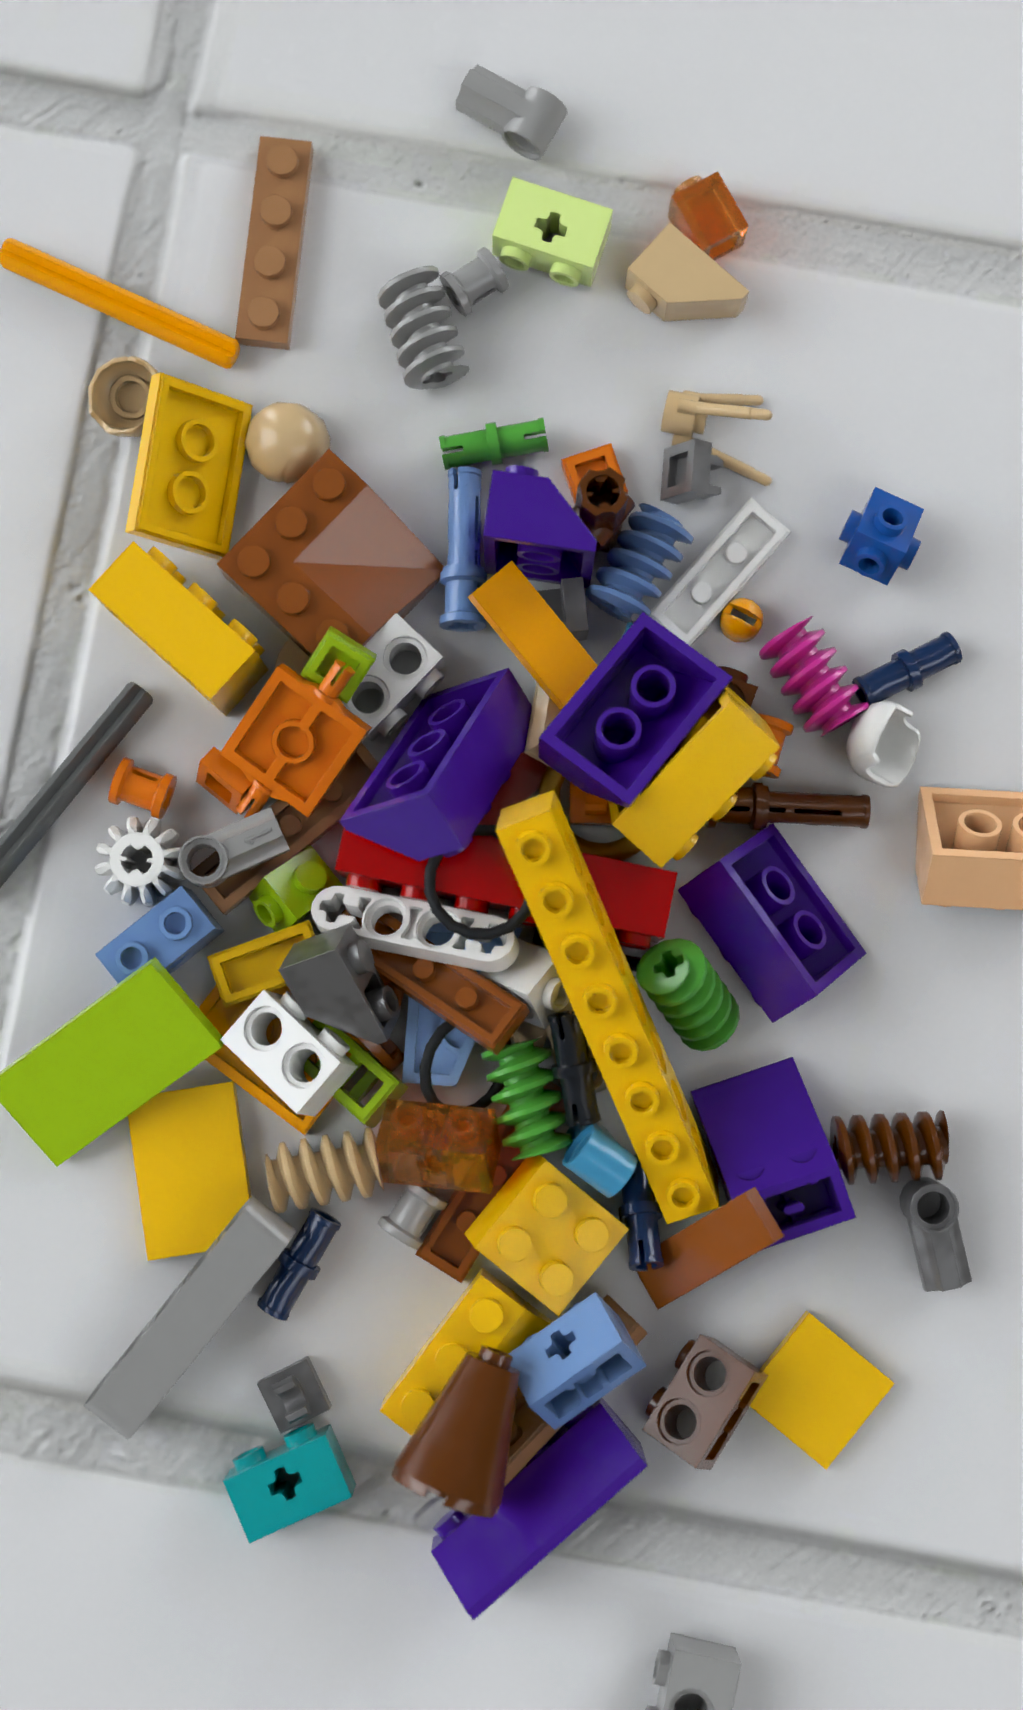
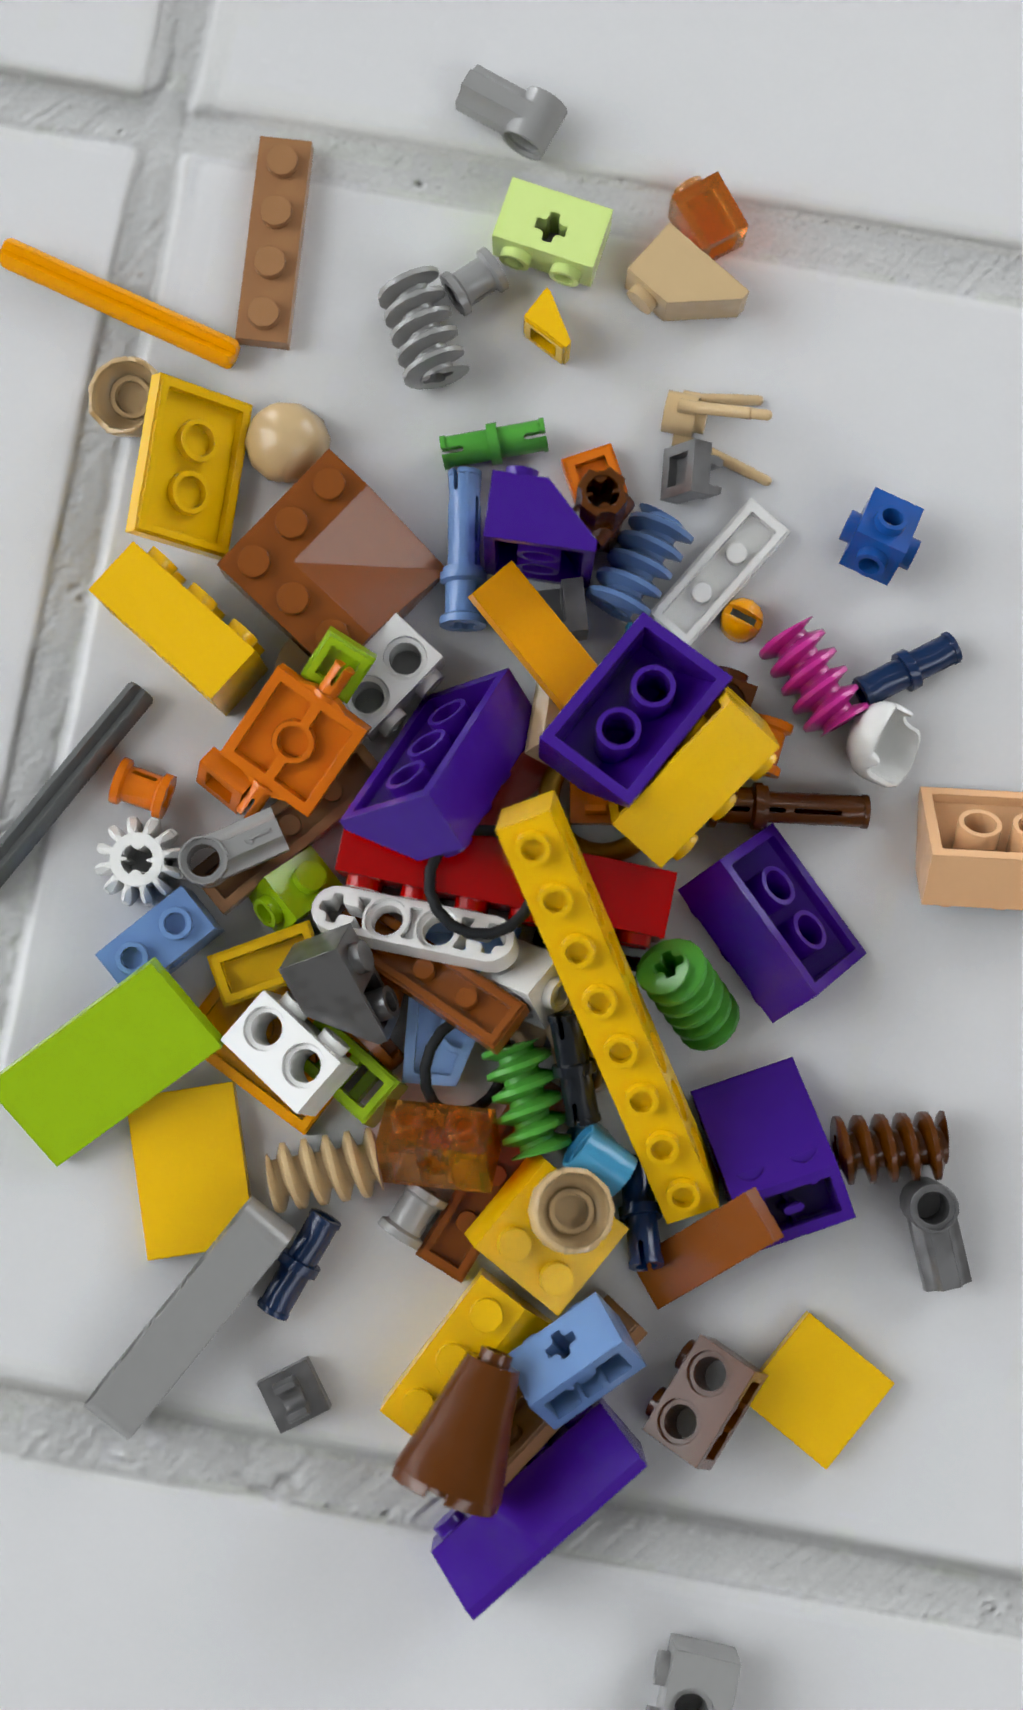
teal brick [223,1423,356,1544] -> none
none -> yellow slope [524,288,571,364]
none -> tan hair [527,1167,615,1255]

